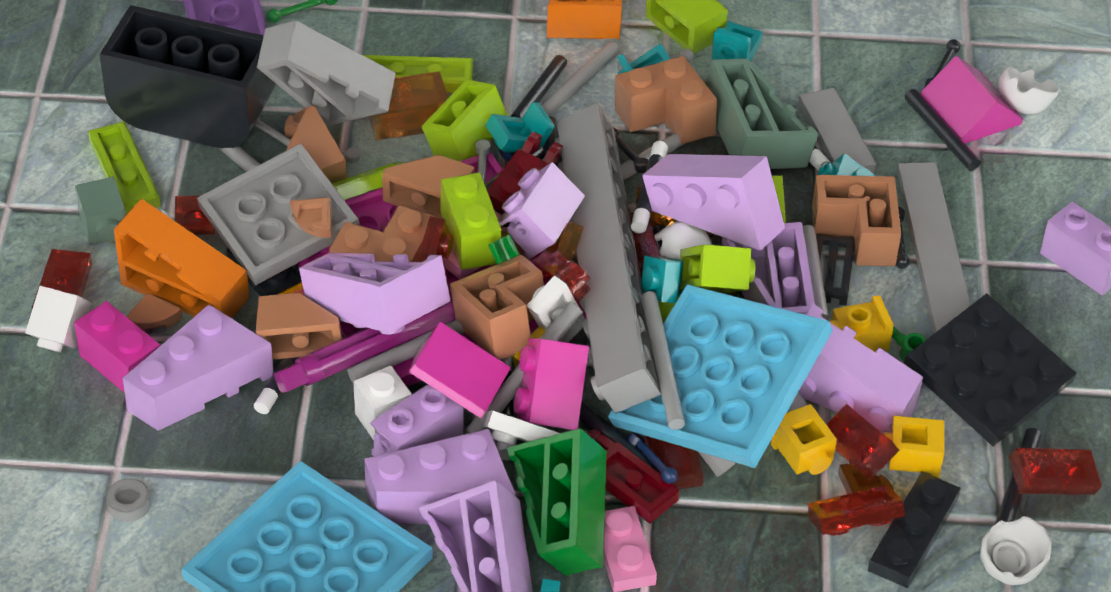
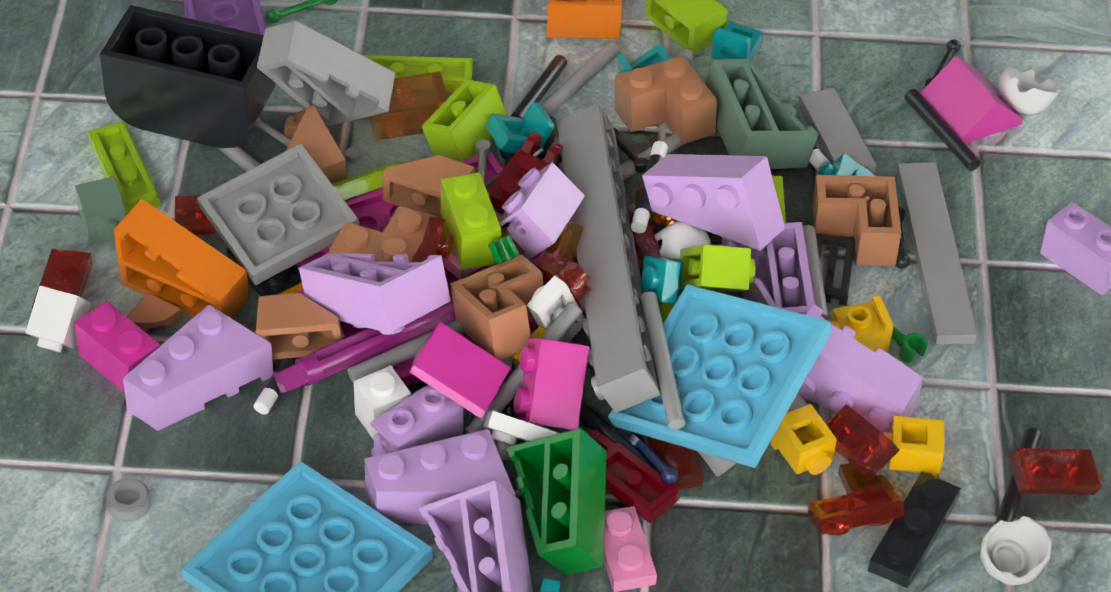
nougat tile [290,197,332,238] -> none
black plate [903,293,1077,447] -> none

